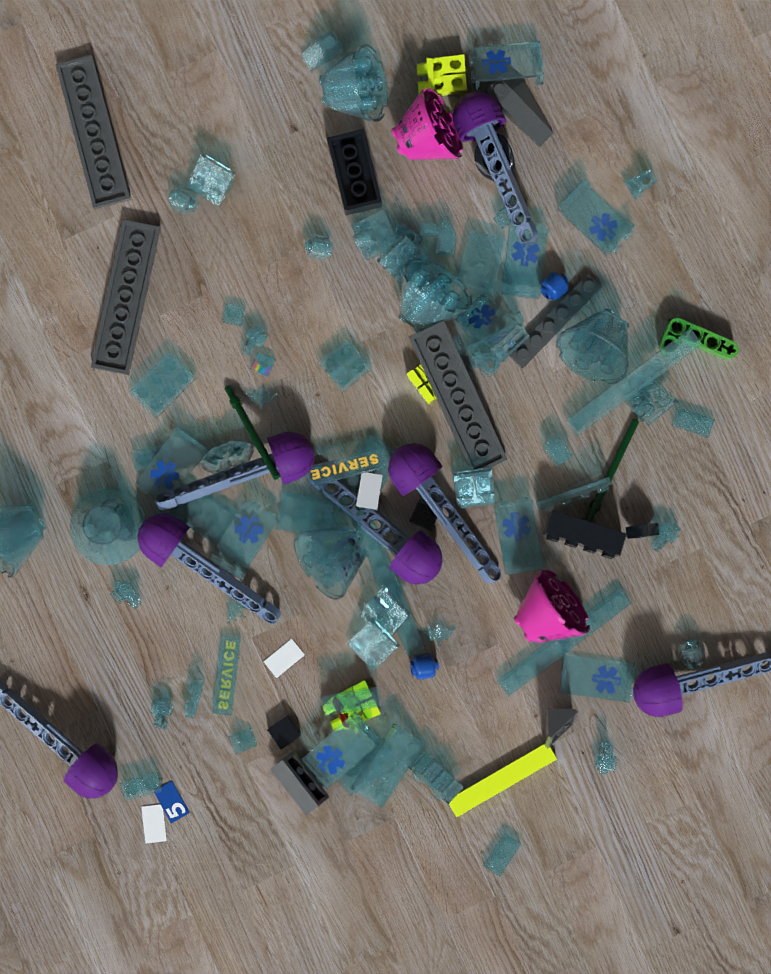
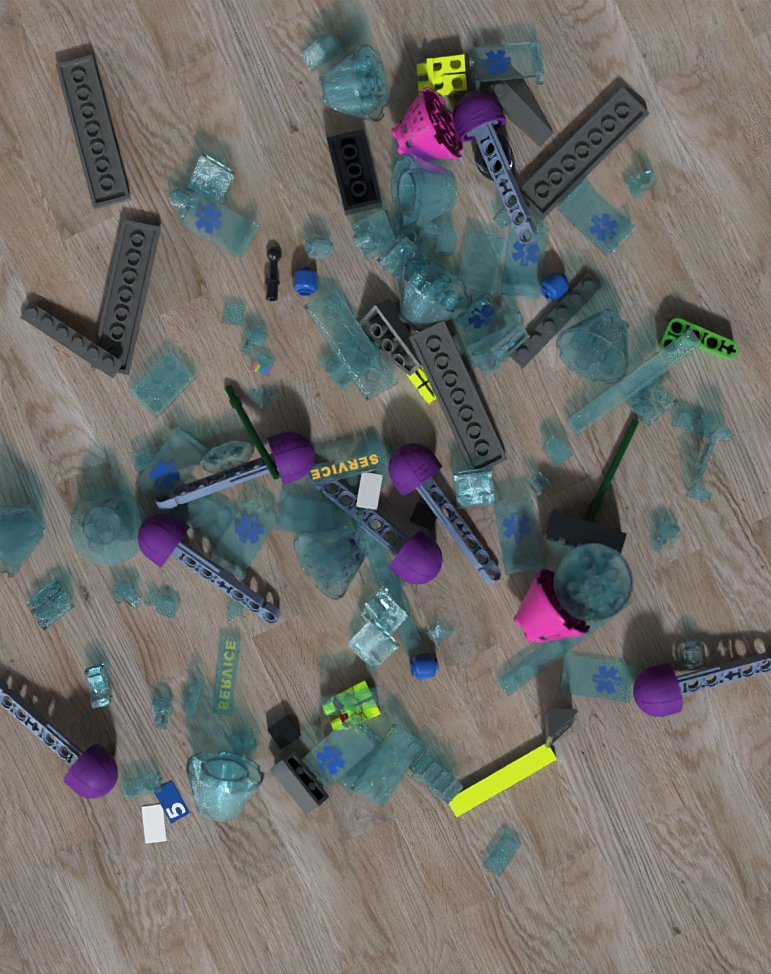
white sticker [264,639,305,678] -> none
clear light blue plate [536,477,612,512] -> none
clear light blue plate [594,741,617,774] -> none
black piece [626,523,660,539] -> none
none -> dark grey plate [20,302,124,379]
none -> clear light blue plate [25,579,75,631]
none -> clear light blue brick [85,663,113,709]
none -> clear light blue plate [144,592,181,619]
none -> clear light blue panel [179,189,260,259]
none -> clear light blue cone [186,751,264,822]
none -> black pin [265,247,282,301]
none -> blue head [293,267,318,296]
none -> clear light blue plate [304,289,398,401]
none -> dark grey wedge [355,299,421,376]
none -> clear light blue cone [391,153,457,231]
none -> dark grey plate [520,87,649,220]
none -> clear light blue plate [527,471,552,496]
none -> clear light blue cone [554,544,633,622]
none -> clear light blue panel [686,427,735,503]

